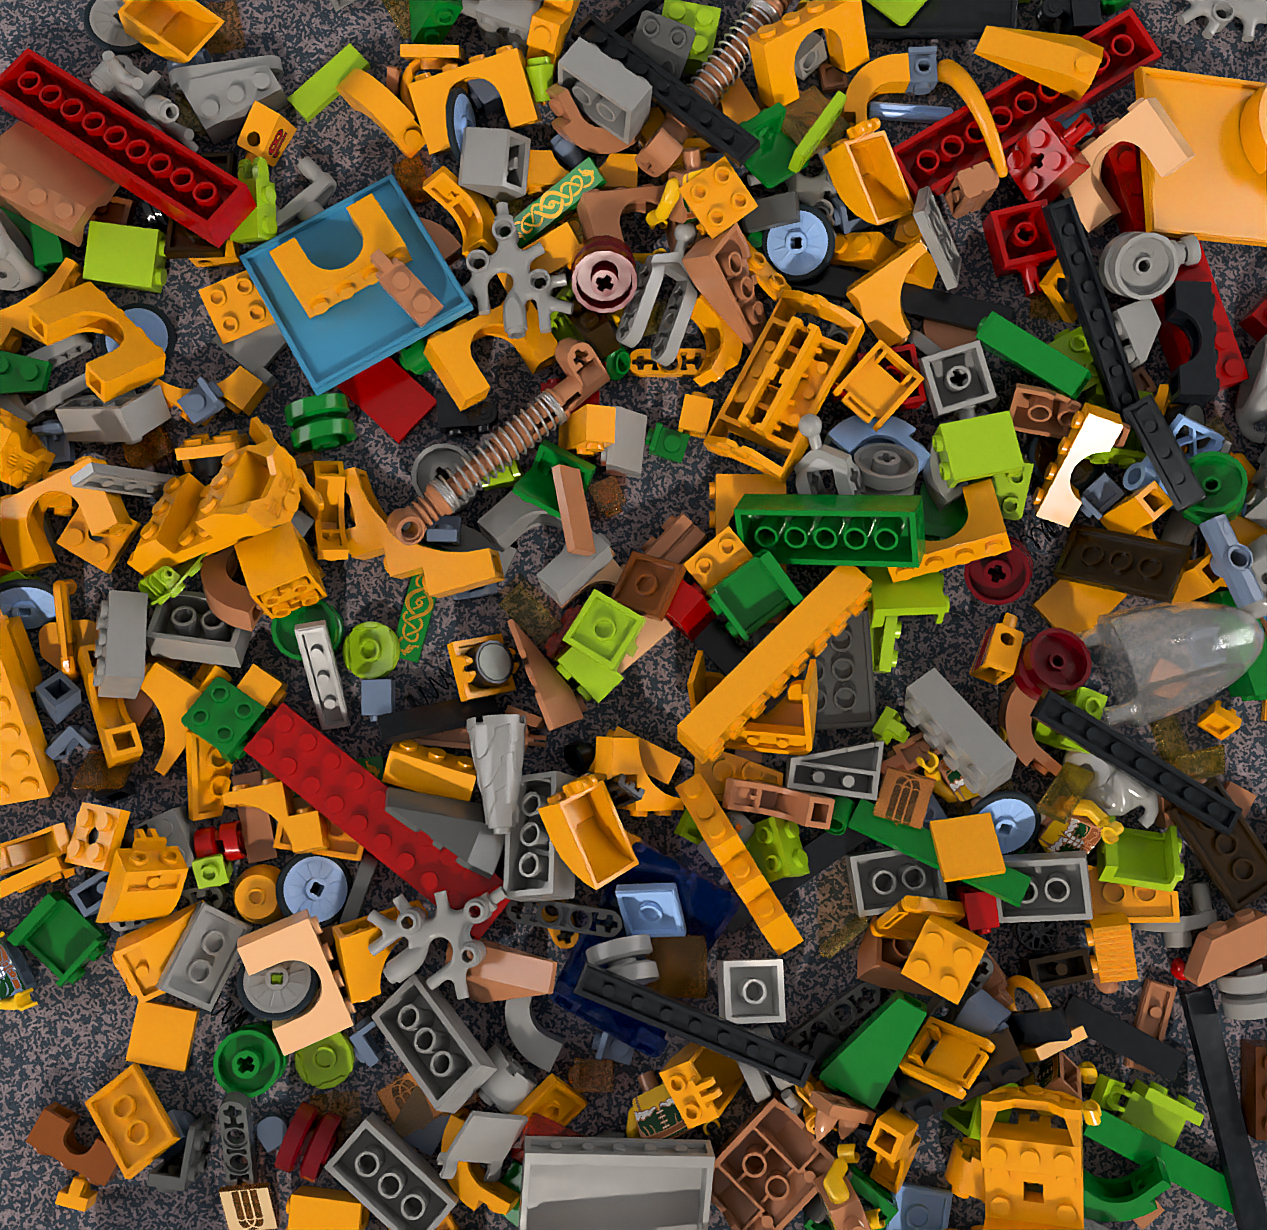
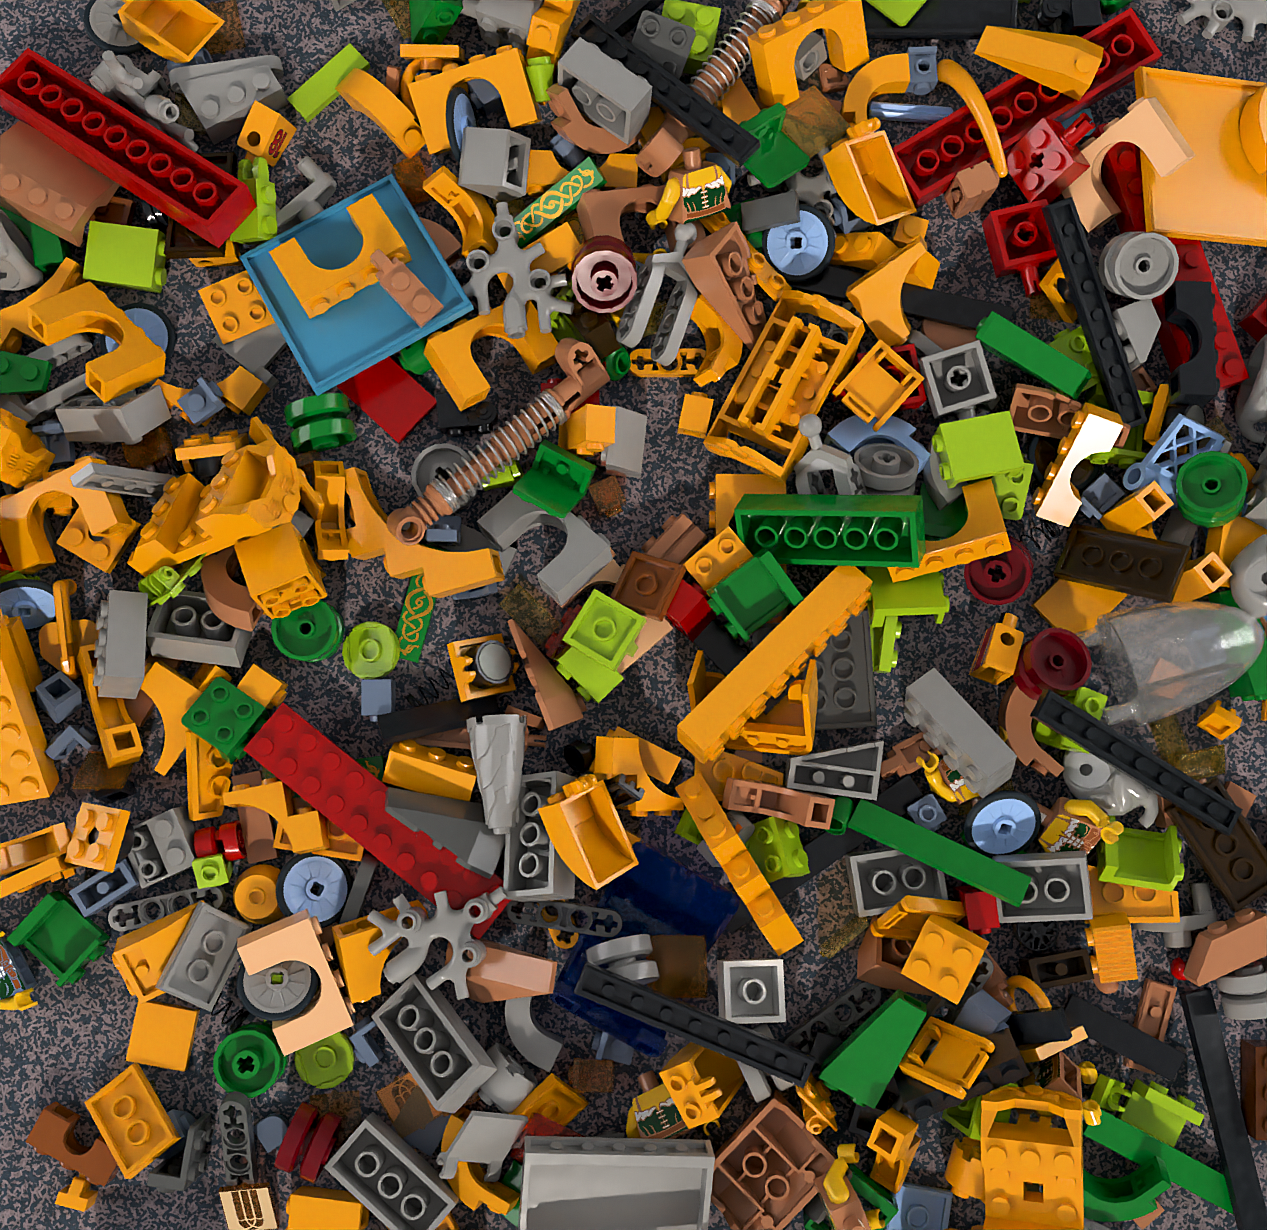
light orange piece [96,828,188,923] -> none
light grey tile [294,620,351,731] -> none
nougat tile [552,464,596,556] -> none
light blue tile [615,882,687,937] -> none
green bracket [645,422,690,464] -> none
light orange hinge [678,156,758,240] -> none
light grey bar [781,1085,804,1115] -> none
lime tile [788,90,847,174] -> none
nougat tile [809,1090,876,1142] -> none
lime tile [872,706,910,745] -> none
clear orange piece [873,766,936,829] -> none
light grey tile [913,186,962,290] -> none
light orange tile [929,812,1006,883] -> none
clear yellow tile [1036,761,1095,824] -> none
black tile [1123,394,1208,513] -> none
light grey wheel [1170,235,1201,268] -> none
sand blue piece [1199,514,1265,609] -> none

